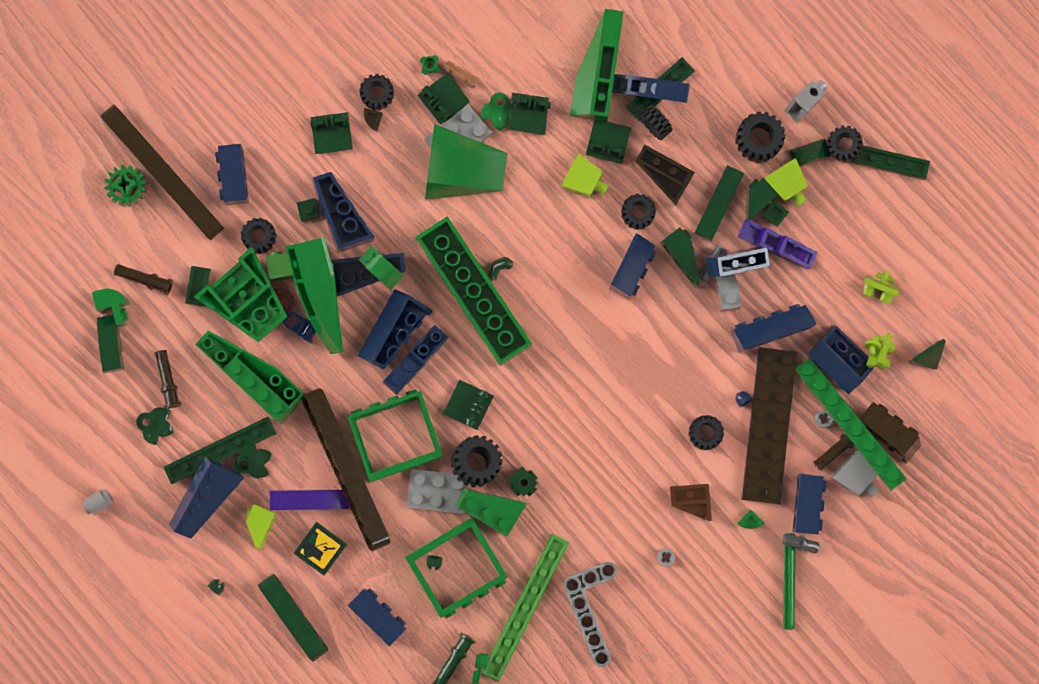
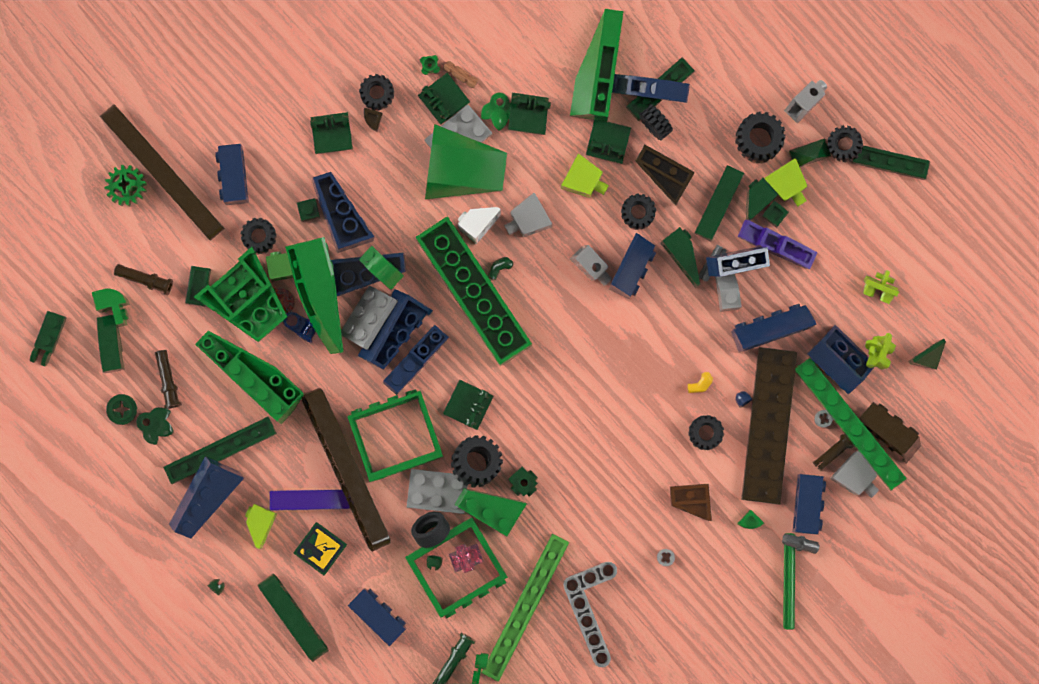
light grey brick [83,489,114,516] -> none
dark green plate [234,442,272,478] -> none
none -> dark green hinge [30,310,67,367]
none -> dark green gear [106,394,138,425]
none -> light grey plate [341,285,398,350]
none -> black tyre [411,511,450,548]
none -> clear pink brick [449,543,484,573]
none -> white slope [458,207,501,244]
none -> light grey torso [504,193,552,237]
none -> light grey torso [570,245,612,286]
none -> yellow arm [687,372,713,393]

